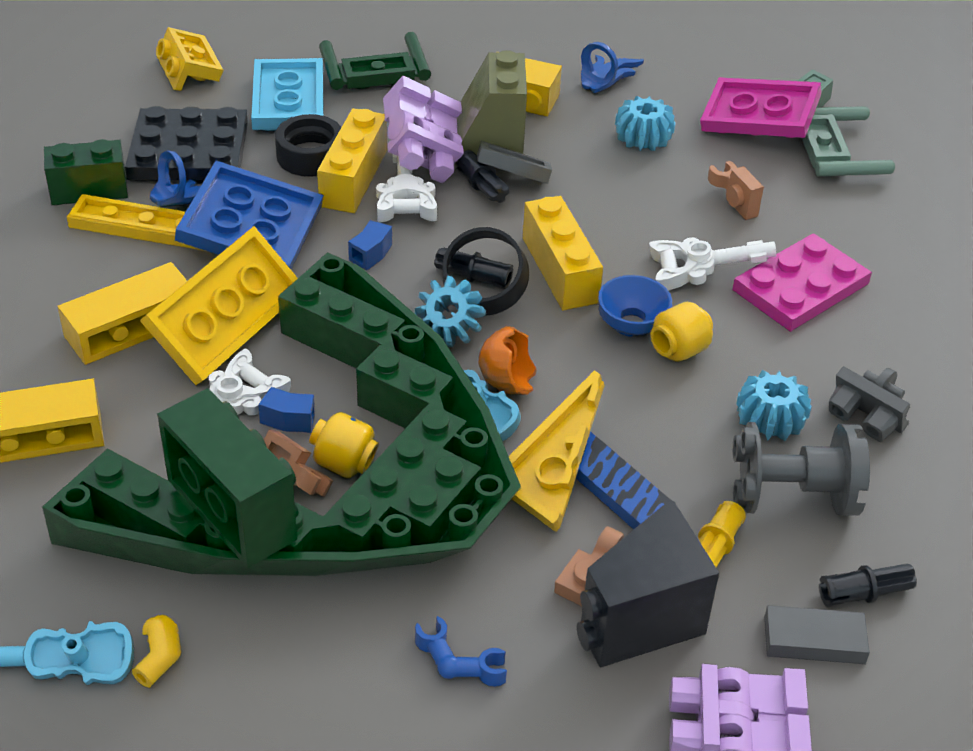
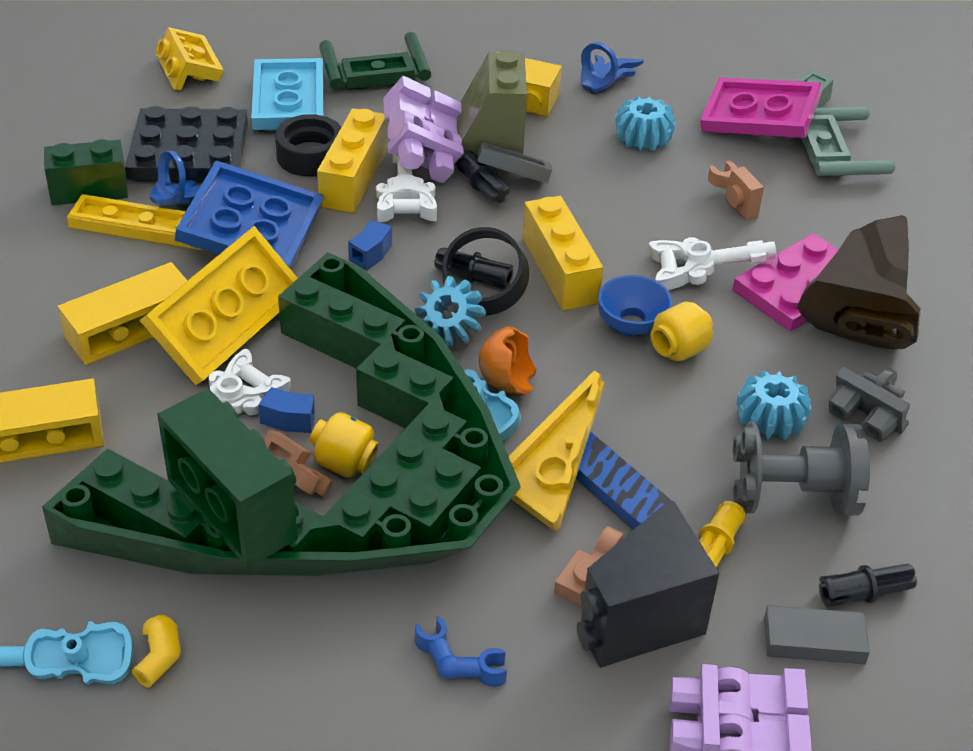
none -> dark brown piece [797,215,921,349]

